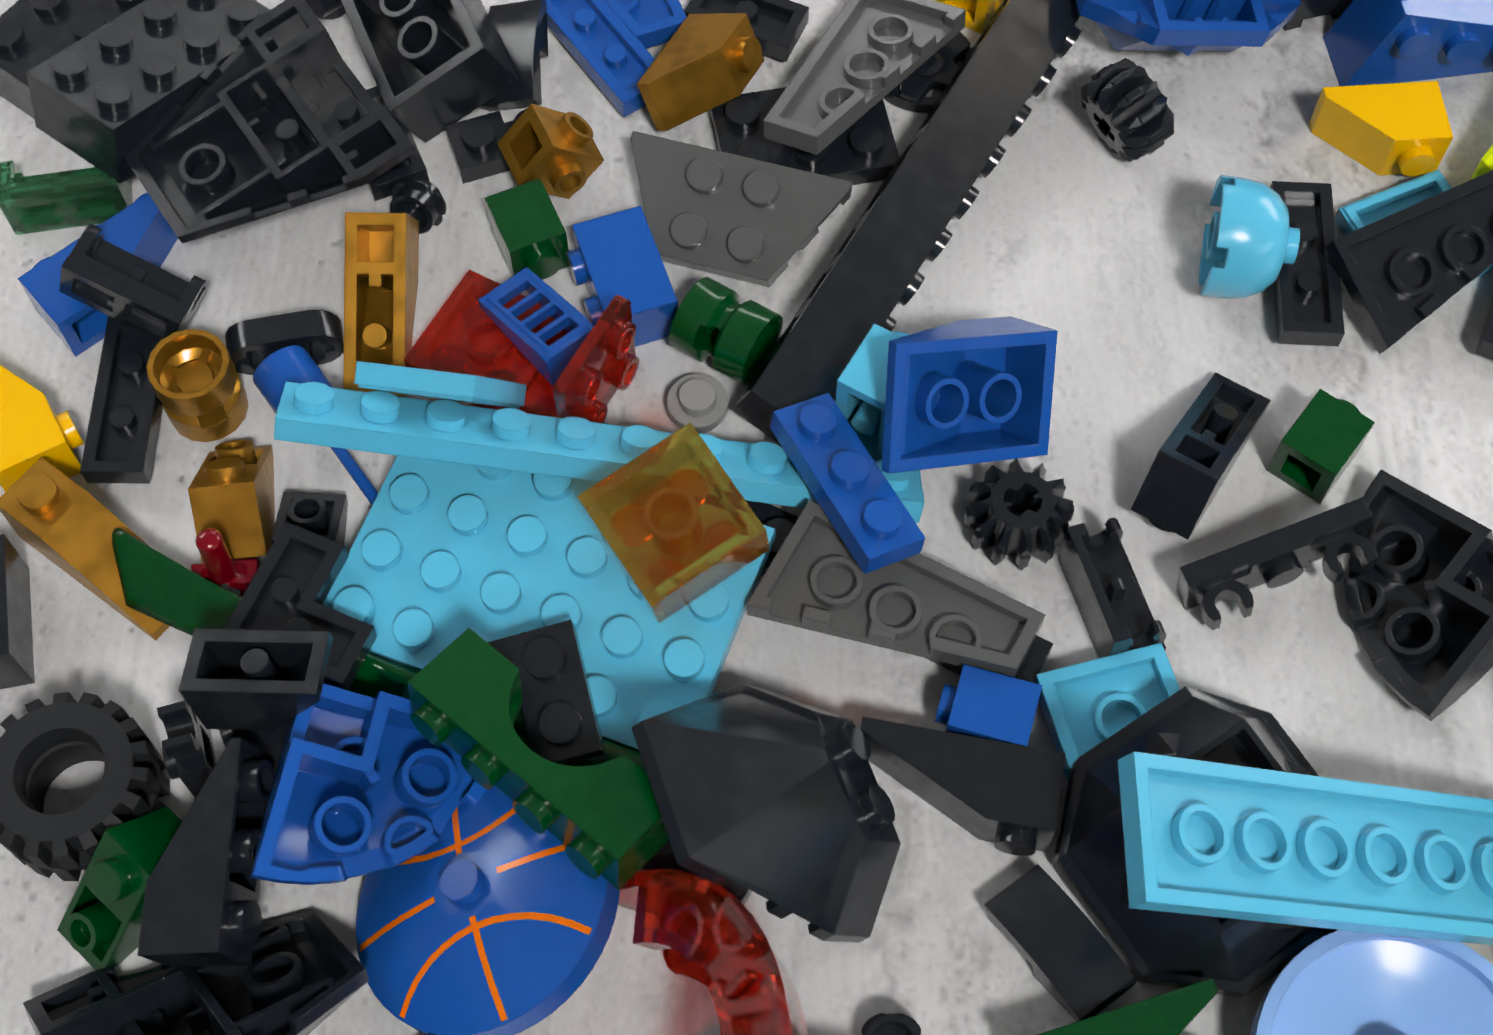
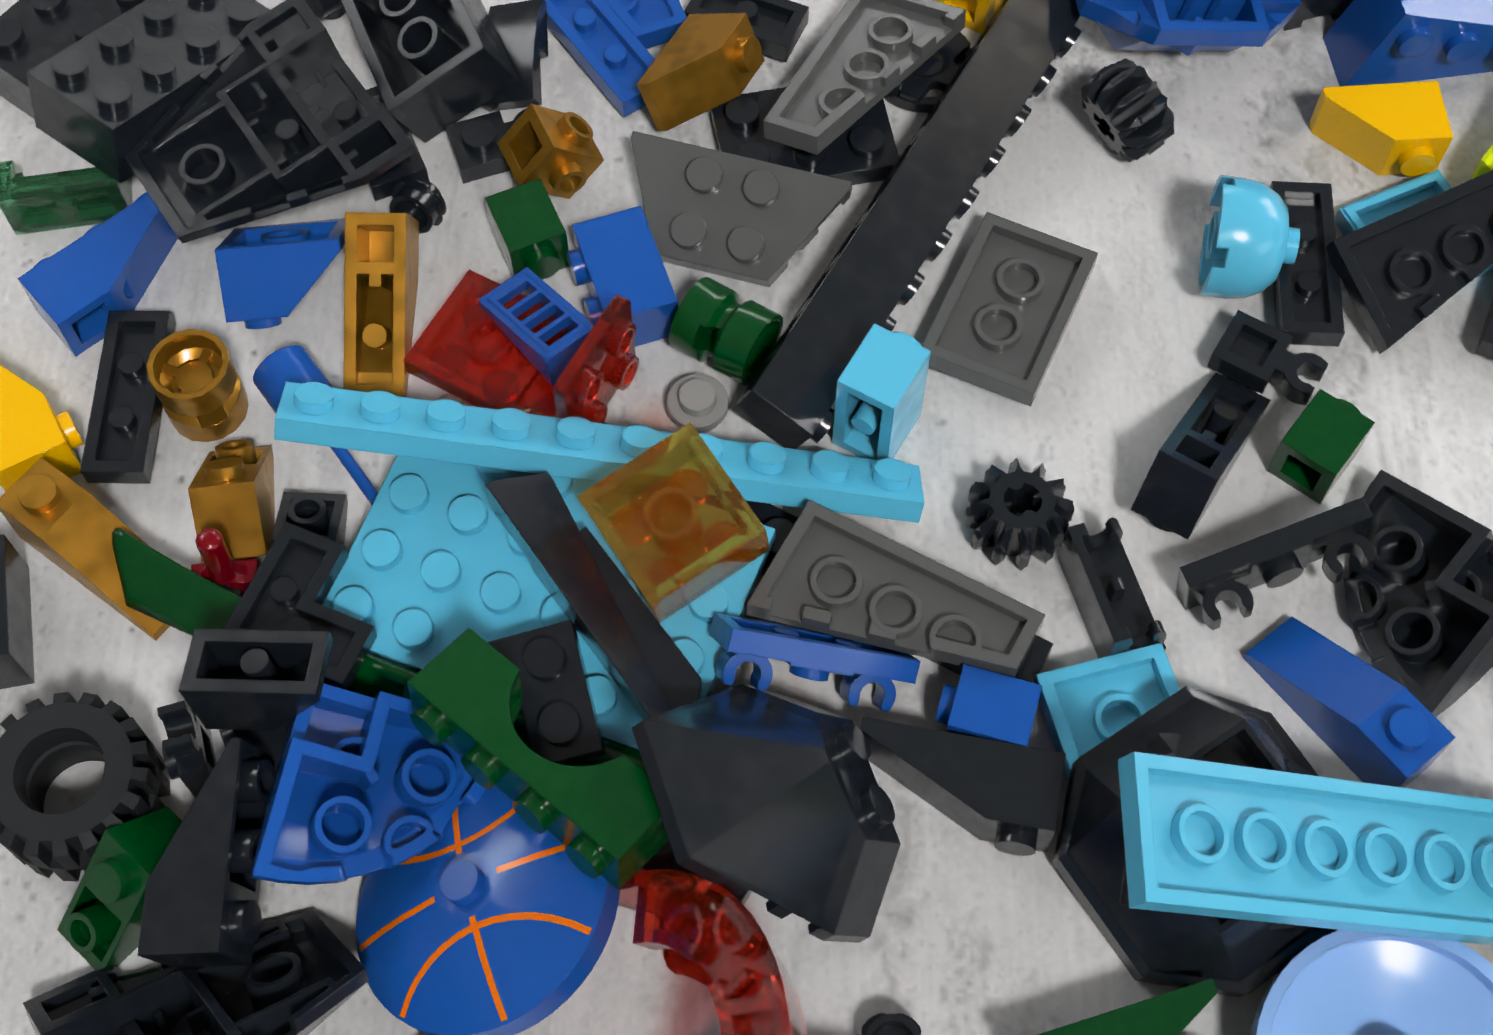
black hinge [59,223,206,341] -> none
black beam [225,310,344,375] -> none
medium azure tile [354,361,527,409] -> none
blue plate [770,393,926,574] -> none
blue slope [881,316,1058,474] -> none
black slope [984,864,1136,1022] -> none
none -> blue slope [214,218,345,329]
none -> black wedge [485,472,702,720]
none -> blue plate [709,613,921,711]
none -> dark grey plate [922,212,1098,407]
none -> black plate [1207,310,1328,405]
none -> blue slope [1243,616,1456,788]

